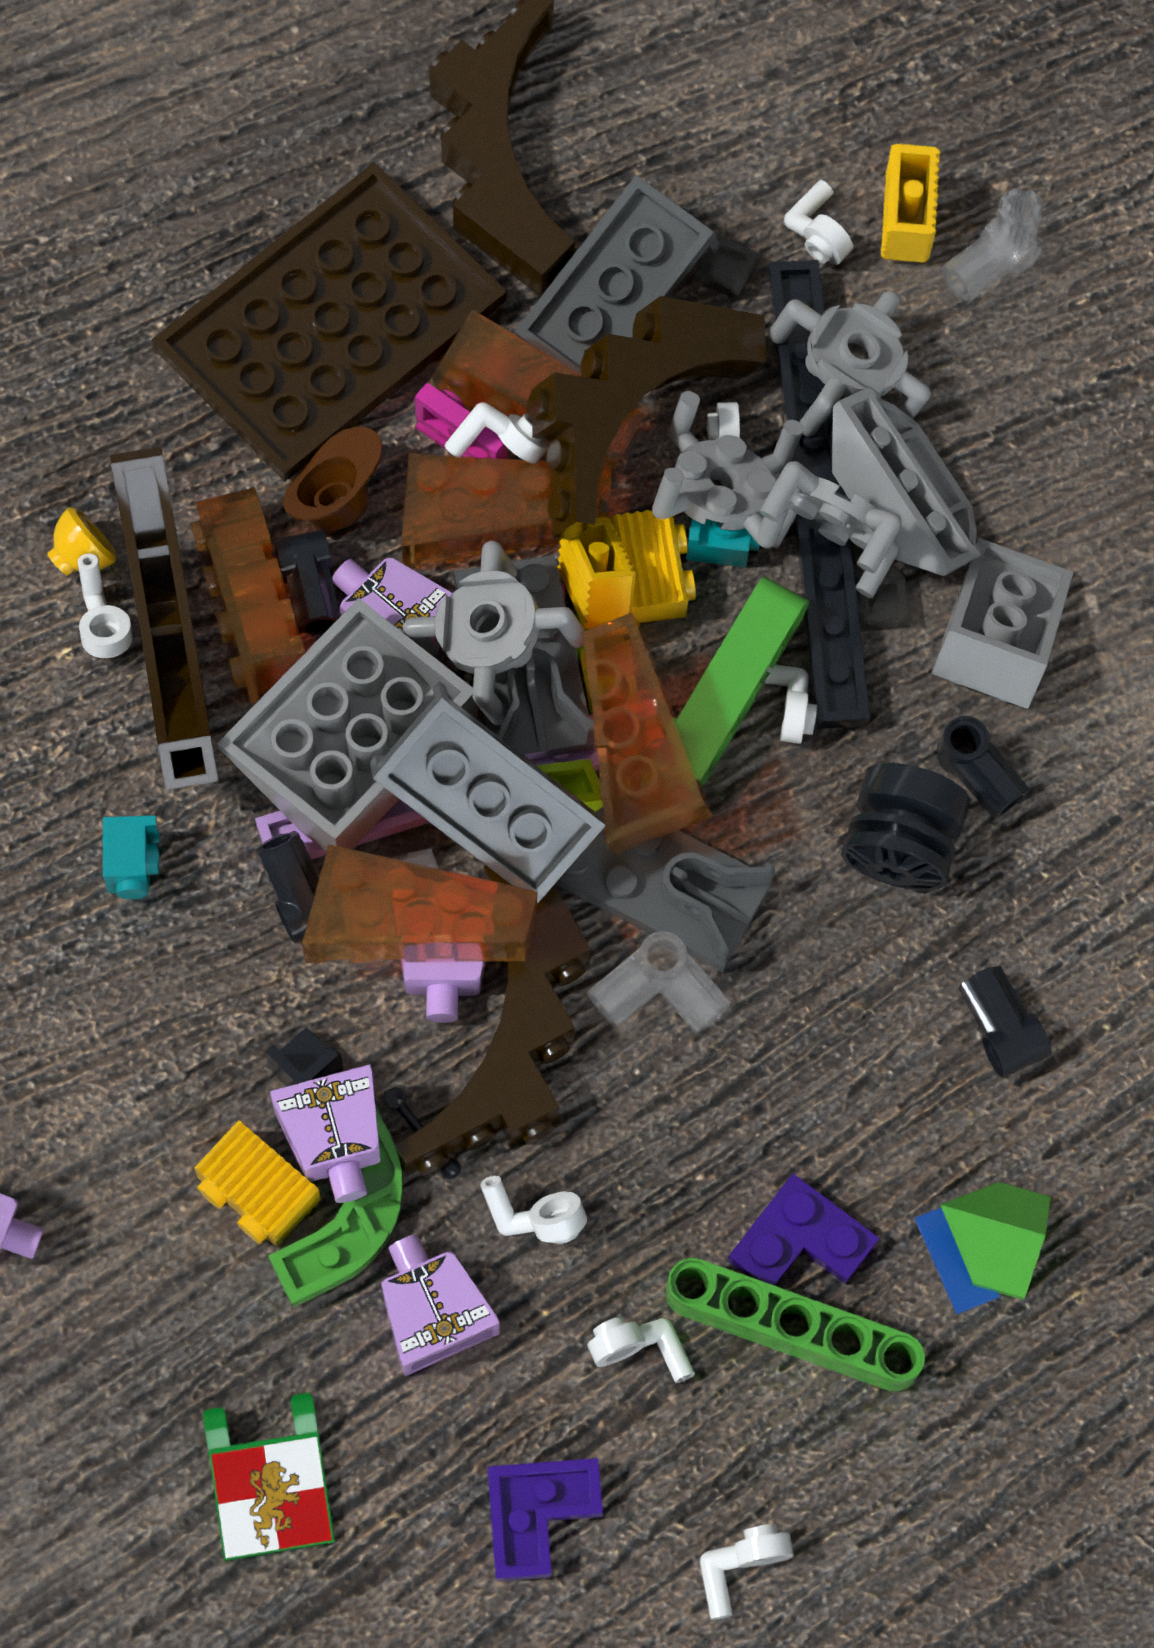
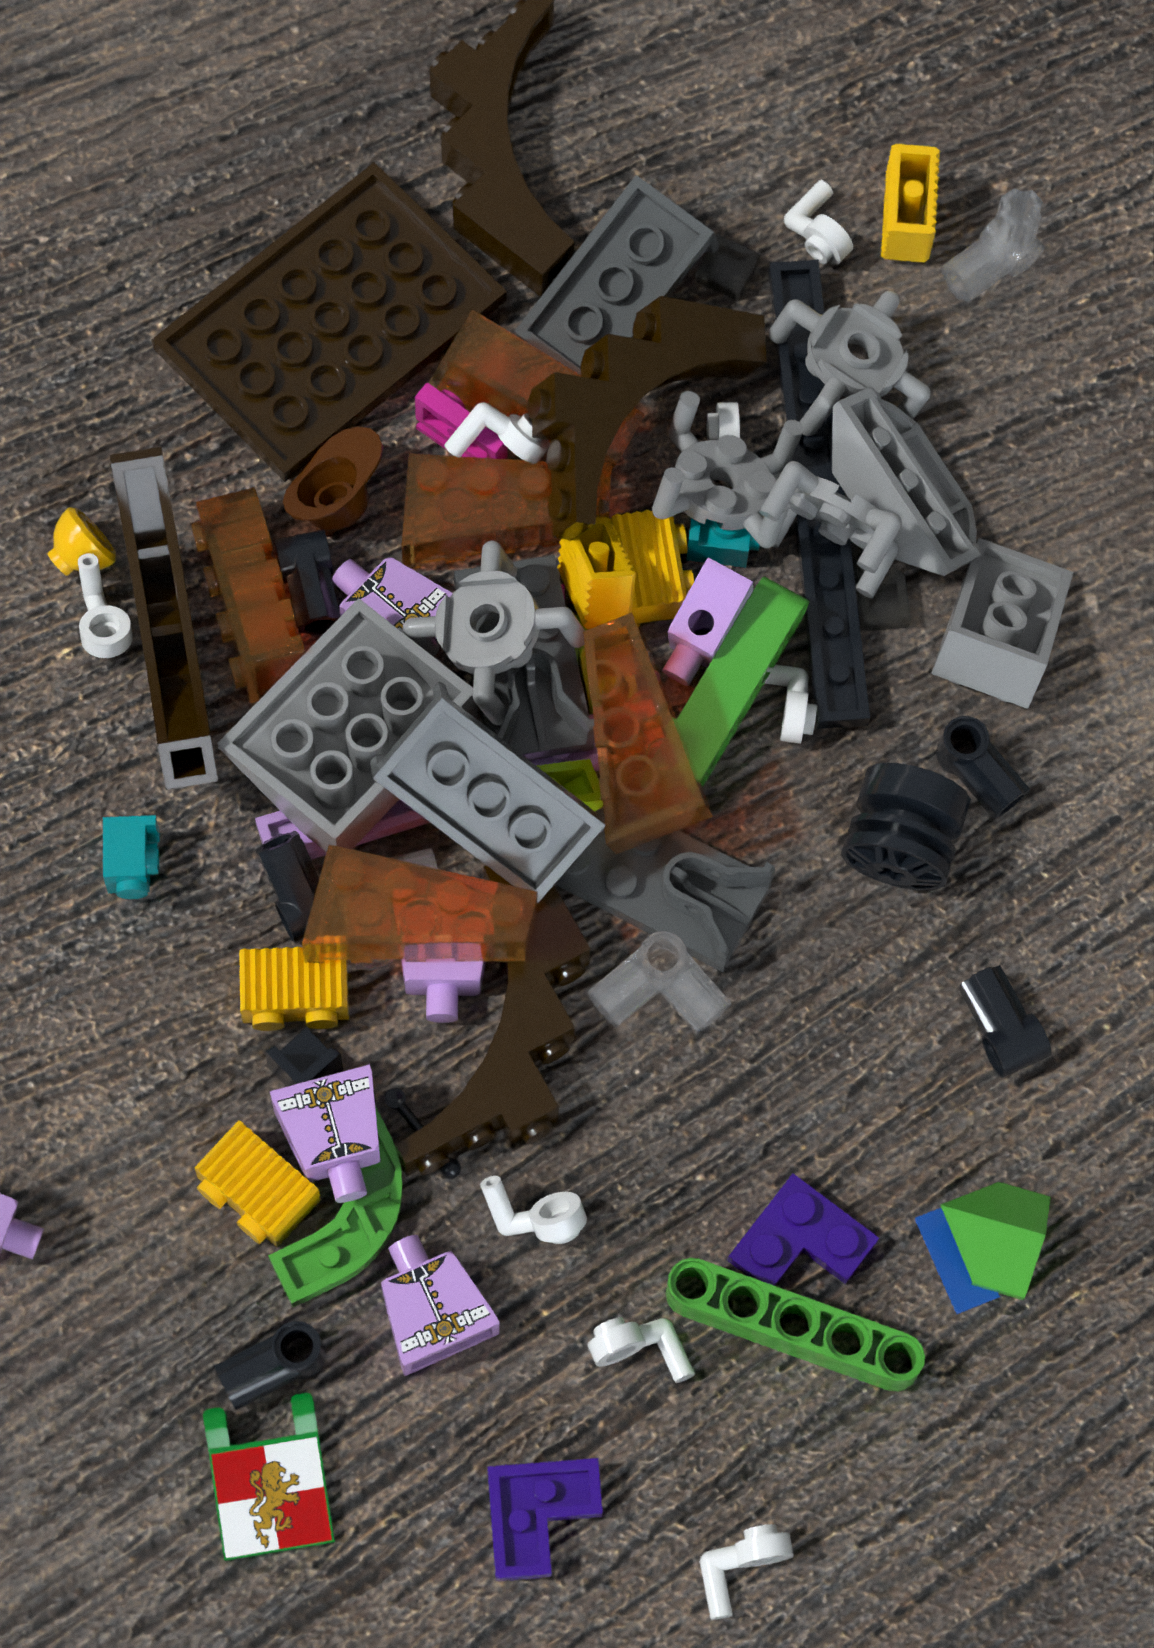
none -> black piece [214,1321,326,1410]
none -> yellow brick [239,945,349,1031]
none -> lavender torso [662,558,753,686]

